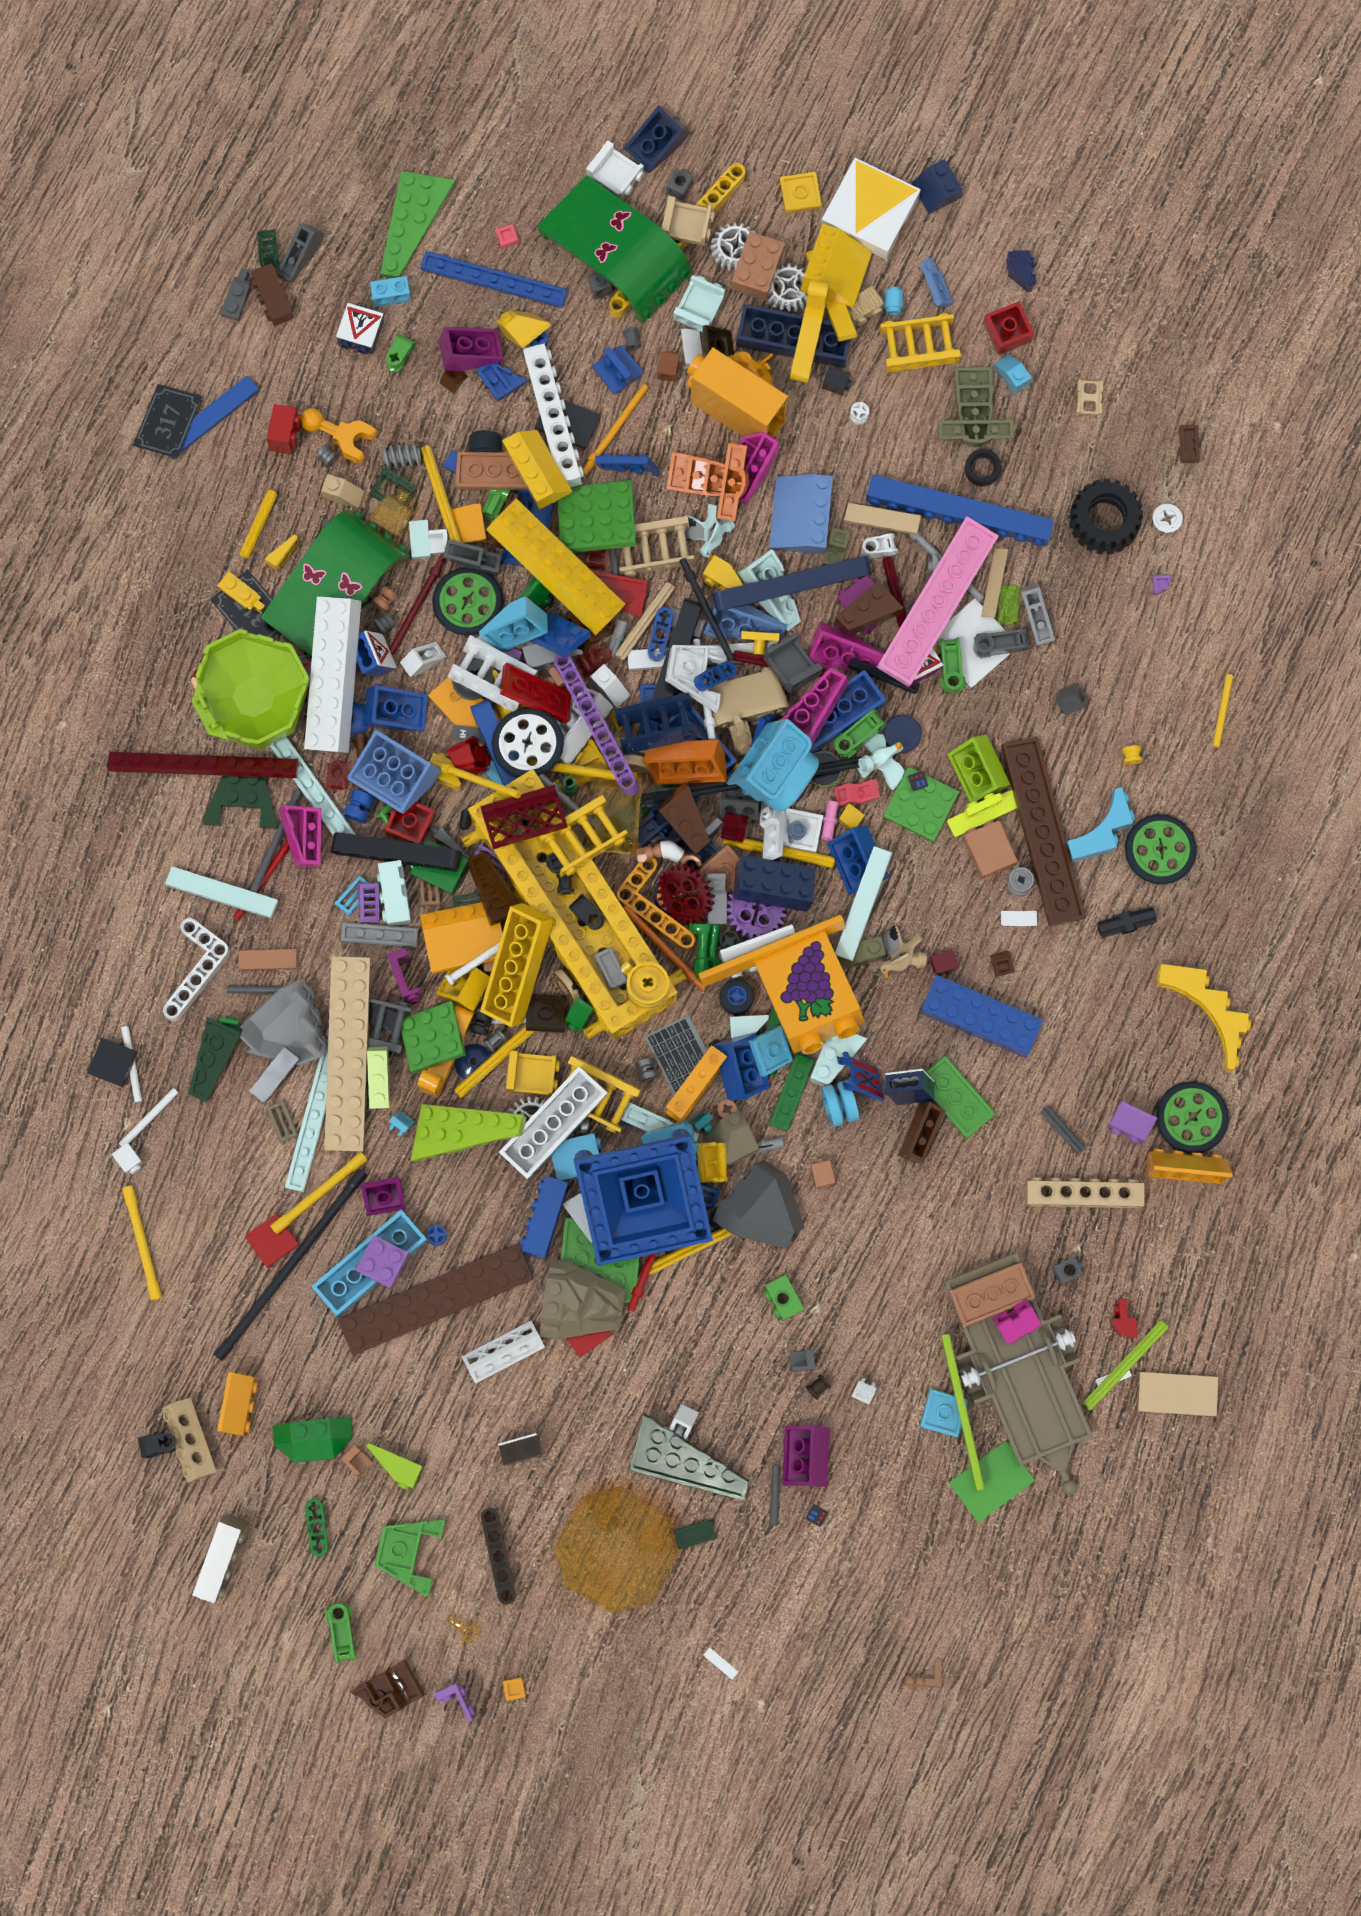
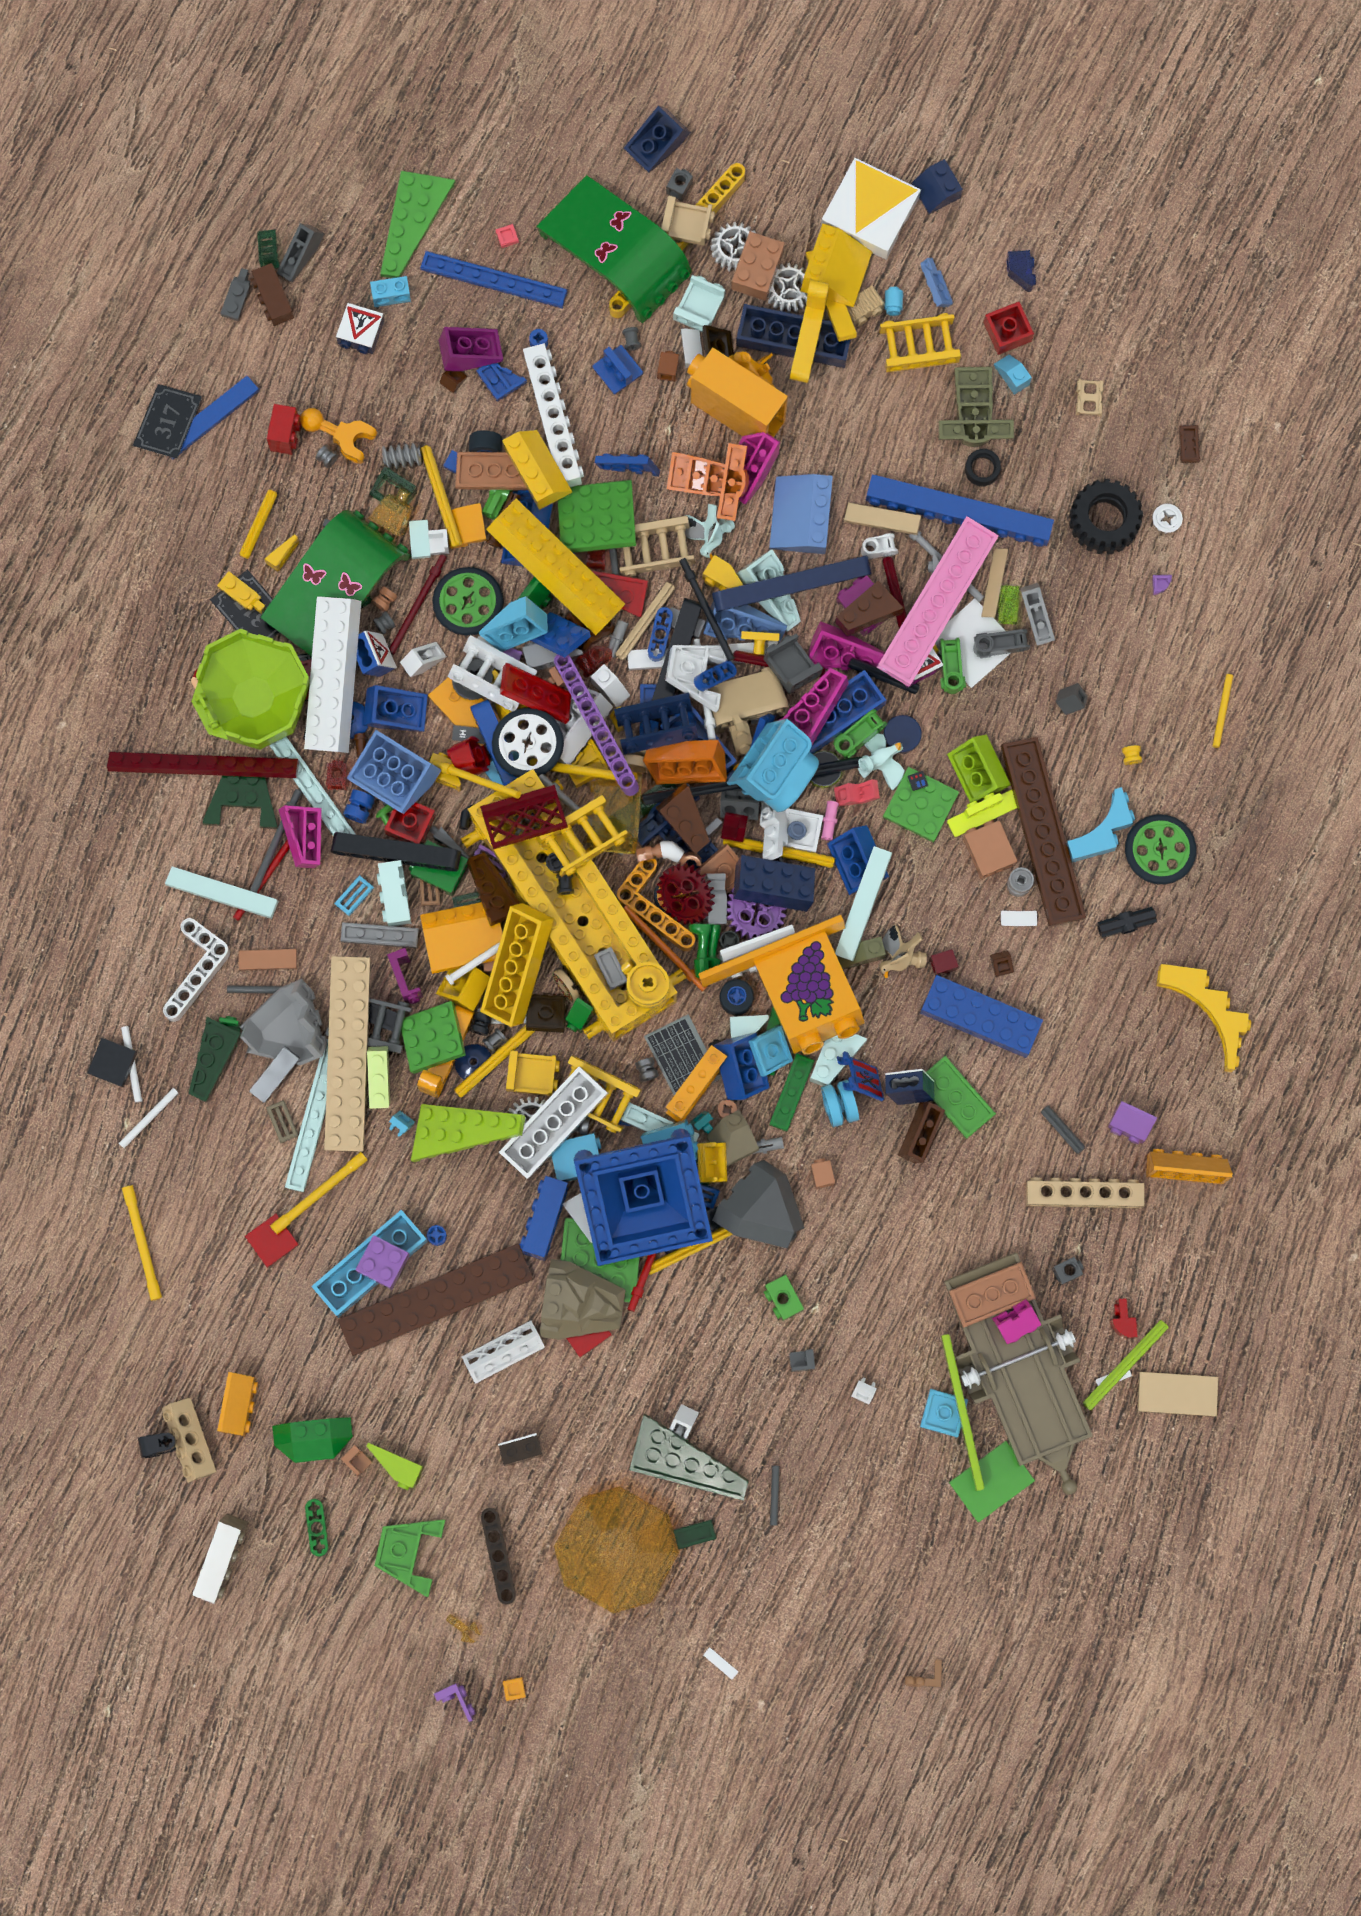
white brick [112,1143,144,1175] -> none
black piece [213,1169,368,1361] -> none
tan slope [321,474,364,509] -> none
bright green piece [325,1603,356,1664] -> none
reddish brown slope [351,1660,425,1718] -> none
medium lavender slope [358,883,379,923] -> none
magenta slope [360,1177,406,1216] -> none
bright green piece [386,334,416,372] -> none
dark grey slope [443,539,502,577] -> none
yellow slope [496,310,551,349] -> none
black tile [534,397,600,449] -> none
green pin [562,776,577,797] -> none
black piece [569,894,604,930] -> none
light orange bar [582,384,649,476] -> none
white panel [586,141,645,200] -> none
dark grey brick [588,272,612,300] -> none
yellow tile [779,172,822,214] -> none
magenta slope [782,1426,830,1487] -> none
dark brown bush [805,1374,831,1400] -> none
black sticker [805,1504,828,1527] -> none
black brick [822,366,852,396] -> none
olive slope [822,527,851,566] -> none
yellow slope [838,803,864,829] -> none
white wheel [850,402,869,424] -> none
wedge [1156,1081,1229,1154] -> none

